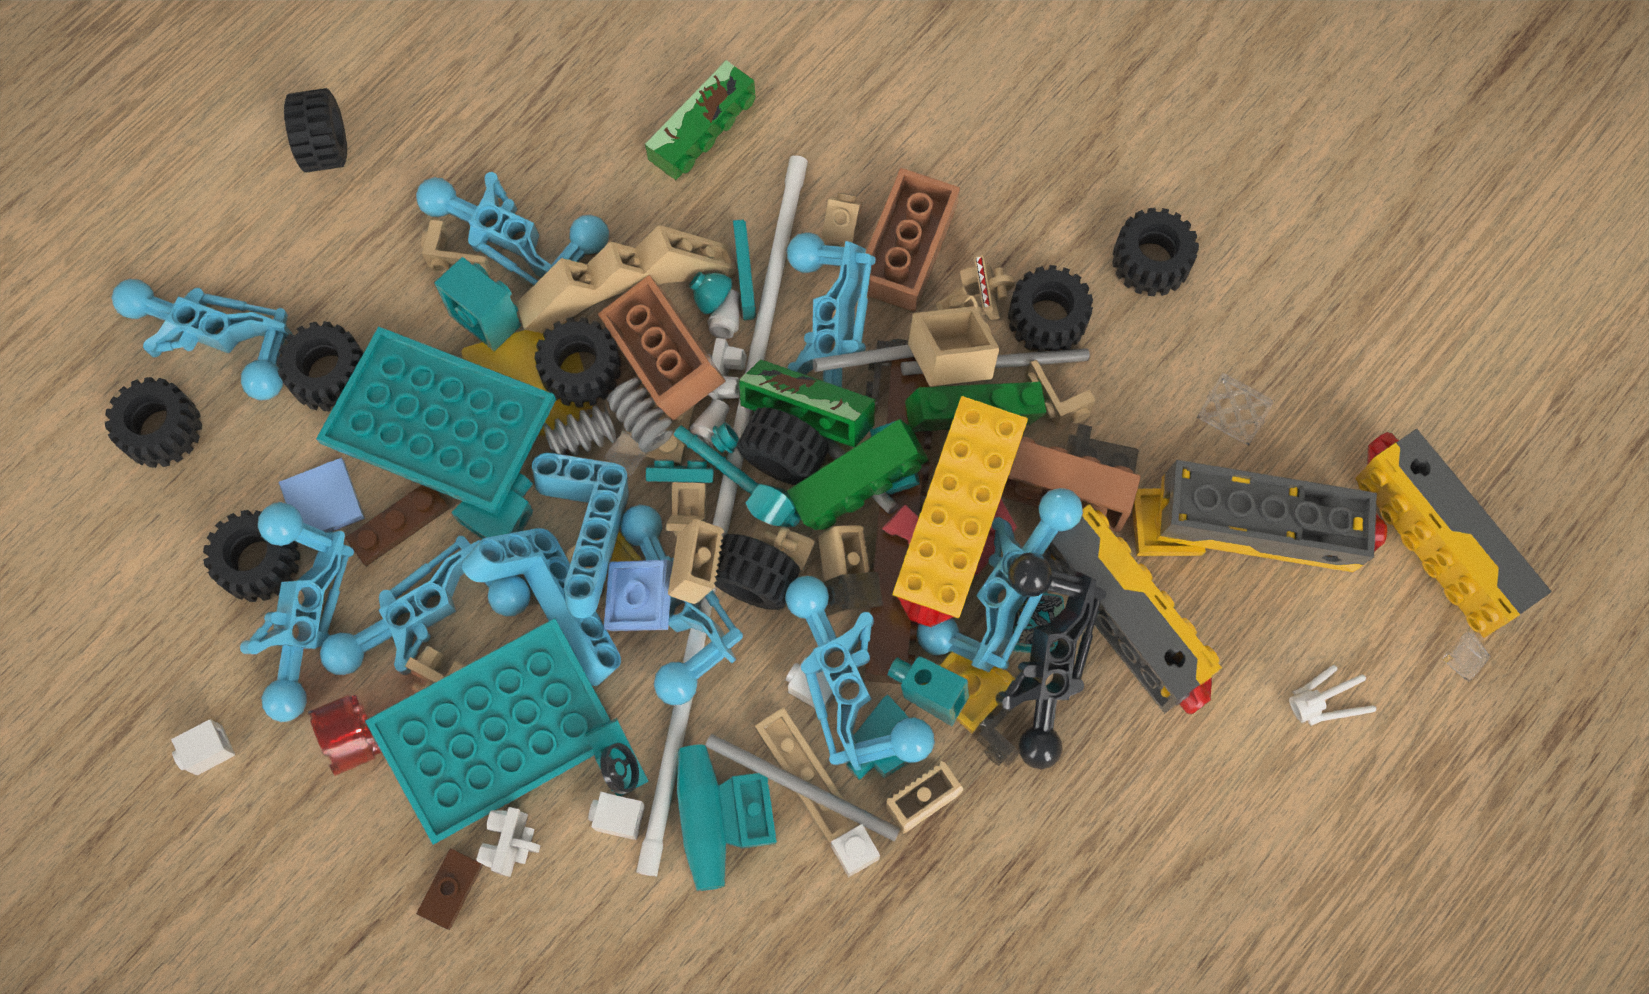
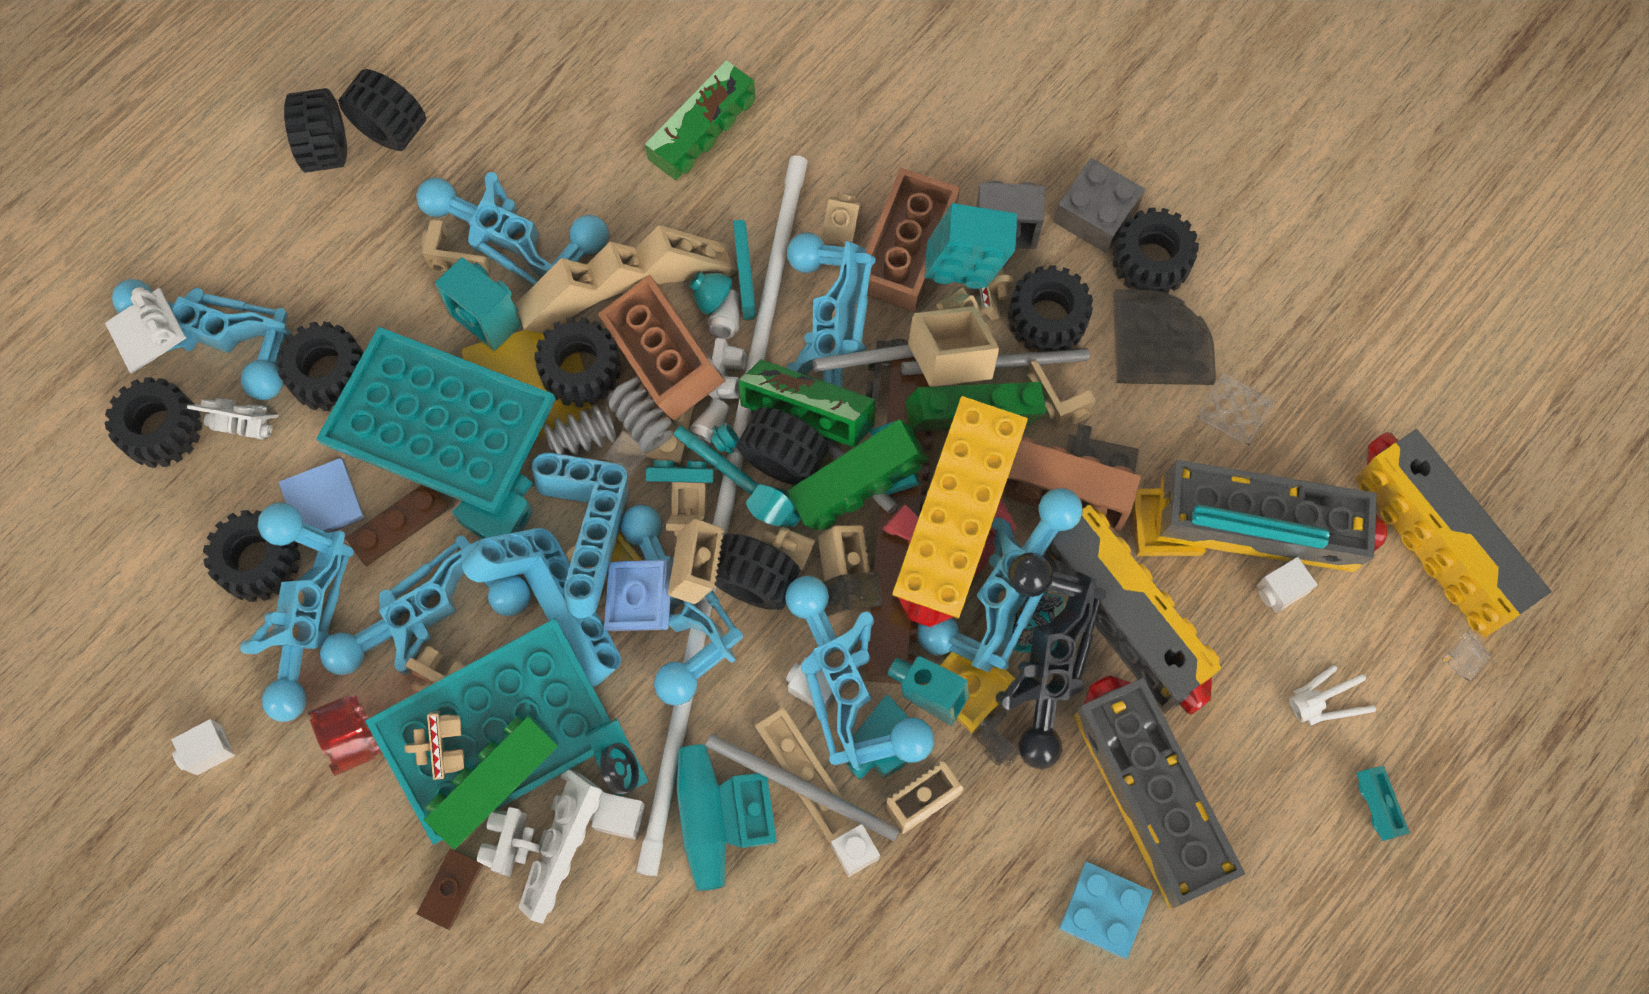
none -> white hinge [105,287,186,374]
none -> white hinge [187,398,278,440]
none -> black tyre [338,69,426,151]
none -> tan hips [404,711,465,780]
none -> green brick [423,713,558,850]
none -> white wing [518,769,602,924]
none -> teal brick [924,203,1017,289]
none -> flat silver brick [976,180,1045,249]
none -> flat silver brick [1054,158,1145,253]
none -> medium azure plate [1059,862,1153,959]
none -> dark grey piece [1073,675,1245,909]
none -> clear smoke plate [1113,289,1216,385]
none -> teal axle [1192,504,1329,549]
none -> white brick [1256,557,1318,613]
none -> teal plate [1356,766,1410,841]

